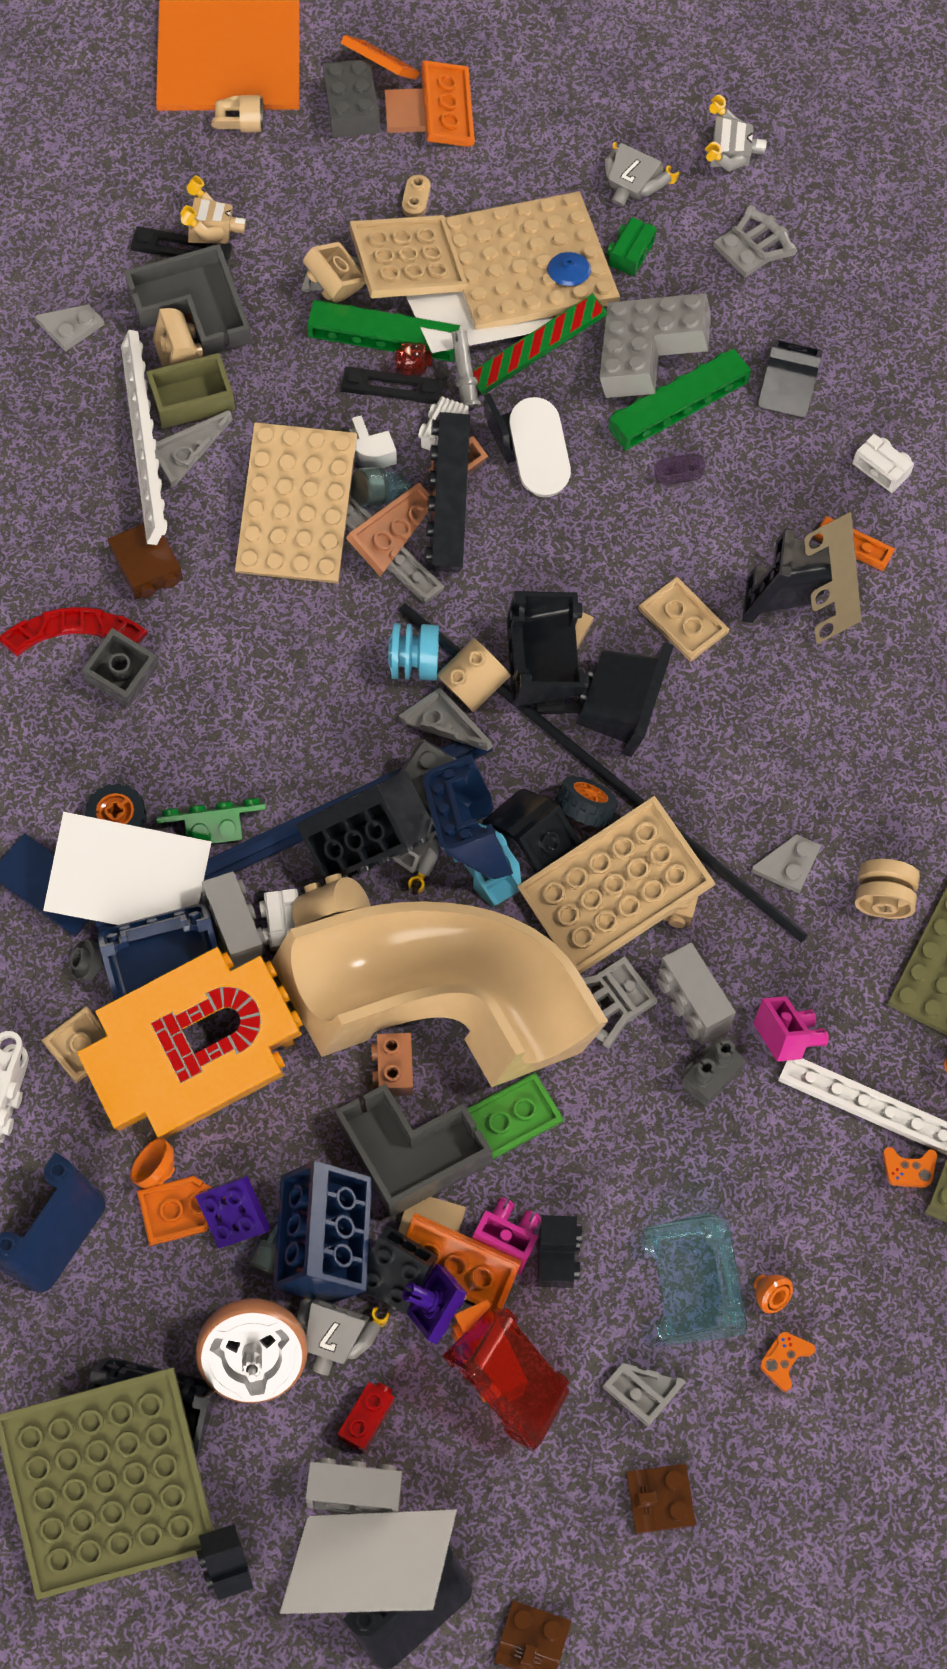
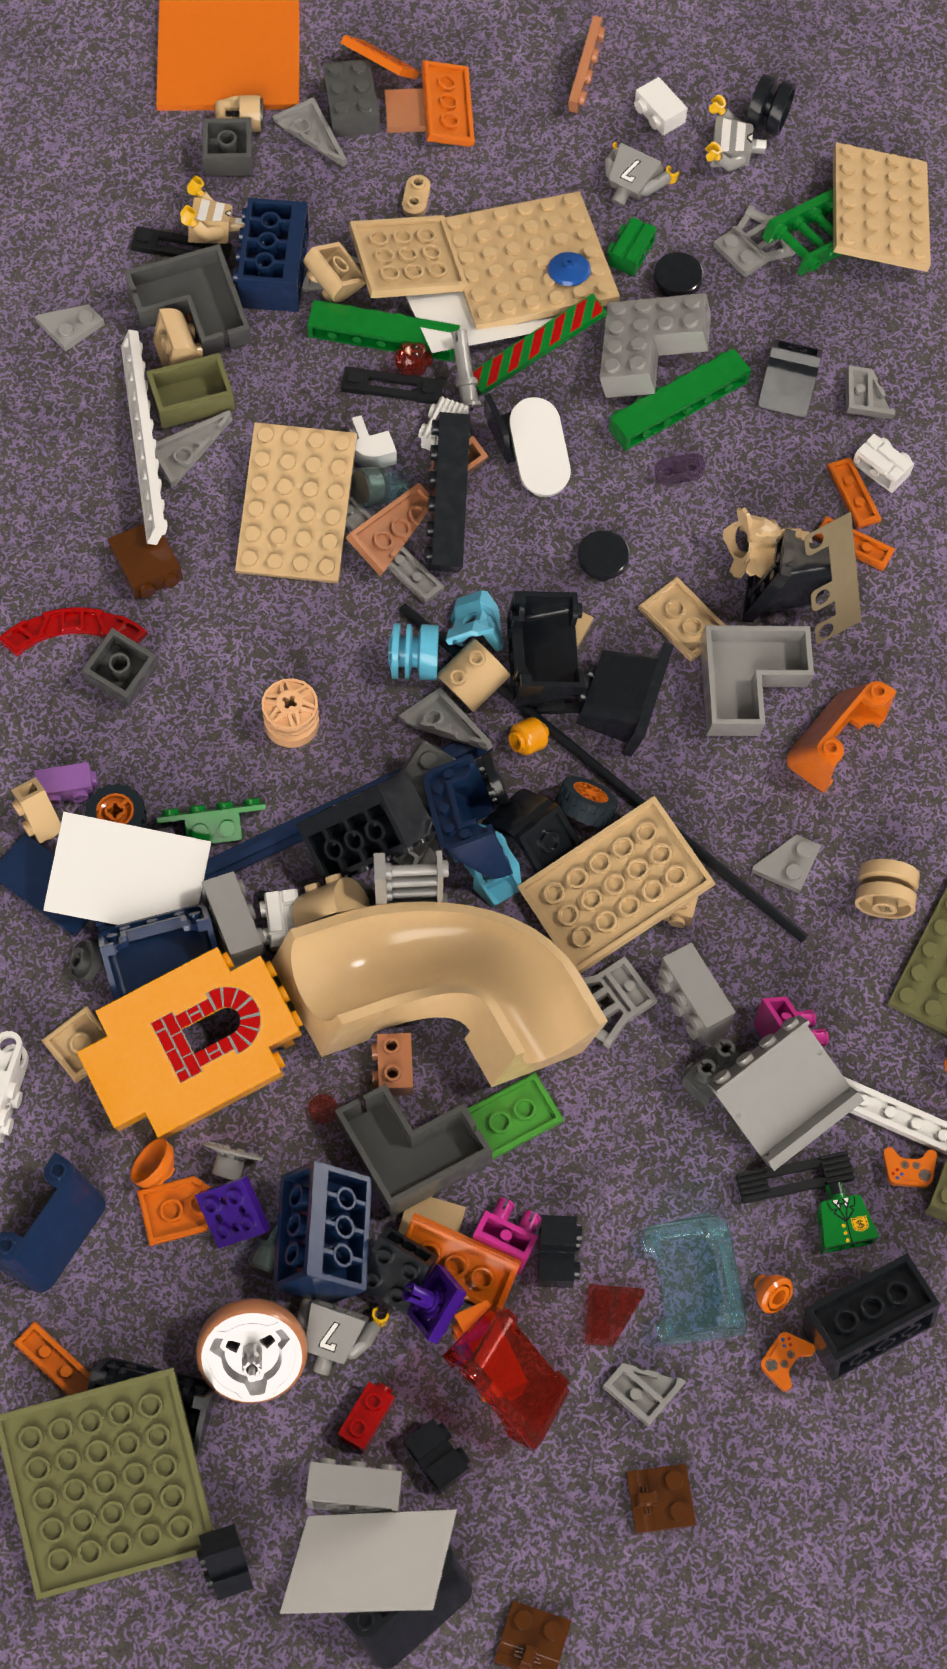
none -> tan brick [11,777,61,843]
none -> orange tile [14,1321,91,1395]
none -> medium lavender brick [34,762,99,807]
none -> light grey wheel [202,1141,263,1180]
none -> dark grey brick [203,118,253,176]
none -> dark blue brick [233,198,309,312]
none -> light nougat wheel [262,678,320,748]
none -> light grey wing [272,97,348,167]
none -> clear red tile [309,1094,337,1124]
none -> light grey fence [373,850,449,905]
none -> black brick [404,1419,470,1494]
none -> medium azure piece [446,590,504,652]
none -> black tile [476,752,510,806]
none -> light orange head [508,717,549,756]
none -> nougat wing [569,15,606,113]
none -> black tile [577,530,630,582]
none -> clear red wing [584,1284,645,1347]
none -> white brick [634,77,688,135]
none -> black tile [654,252,703,297]
none -> light grey piece [700,625,814,736]
none -> light grey panel [708,1015,865,1171]
none -> tan piece [723,507,812,579]
none -> black container [735,1150,855,1204]
none -> black wheel [746,74,796,136]
none -> green fence [762,189,842,276]
none -> orange windscreen [787,681,897,793]
none -> black brick [802,1253,940,1381]
none -> green torso [817,1182,879,1255]
none -> orange tile [826,457,882,529]
none -> tan plate [833,142,931,272]
none -> light grey wing [845,365,895,419]

